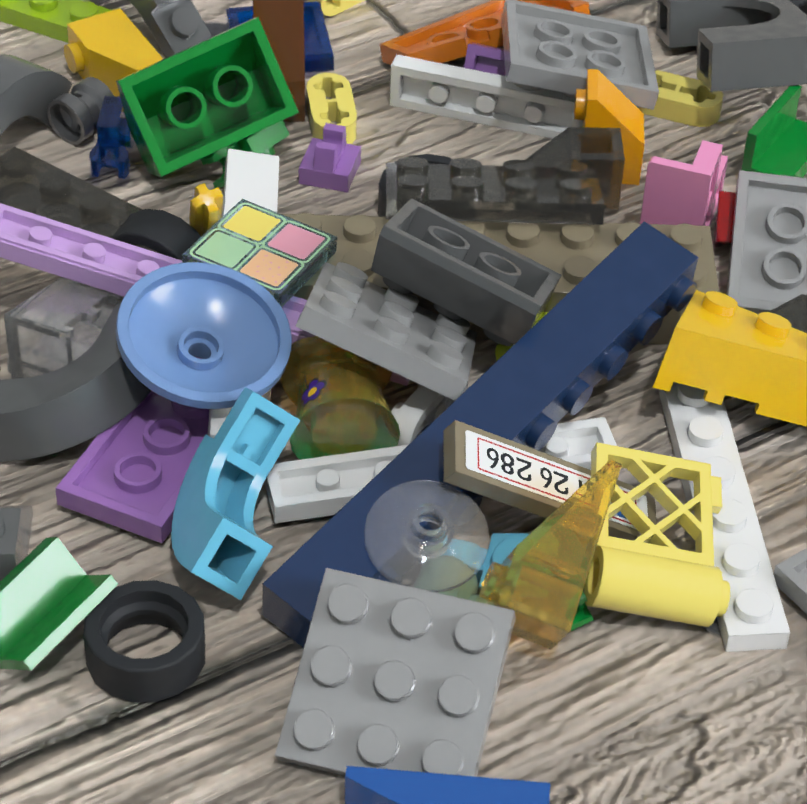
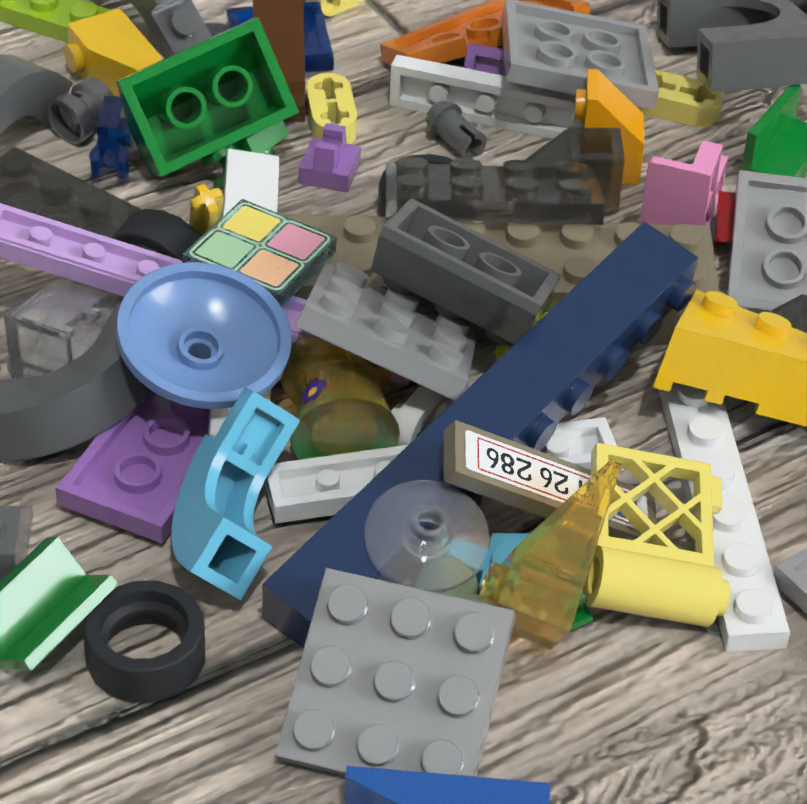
none -> dark grey pin [426,101,487,161]

